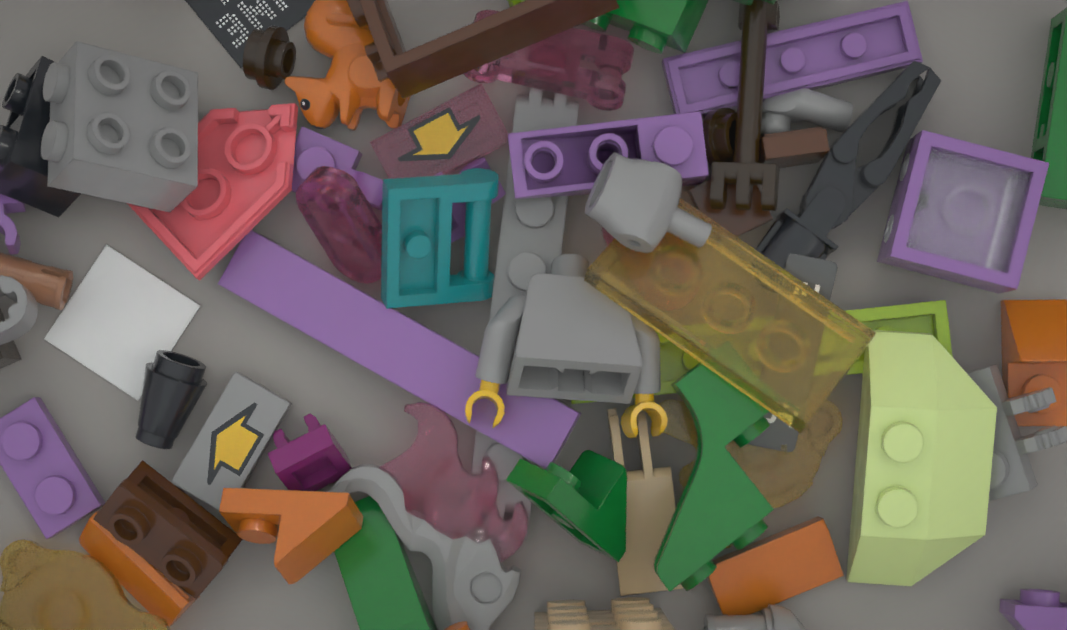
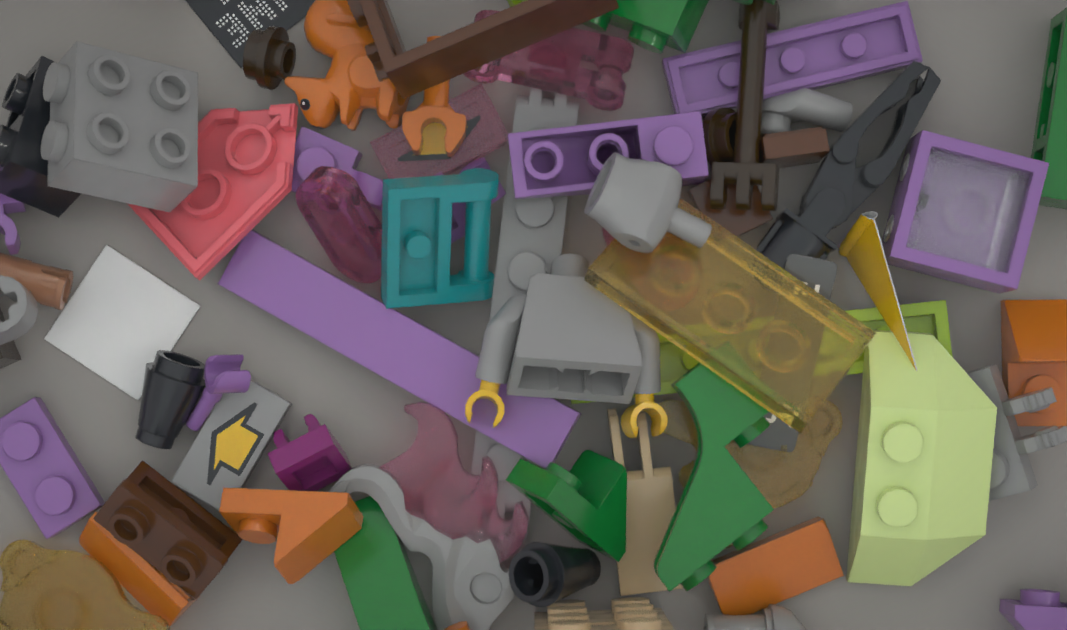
none -> medium lavender hand [186,354,251,431]
none -> orange bar [402,36,467,157]
none -> black cone [509,542,601,607]
none -> yellow sticker [839,211,918,371]

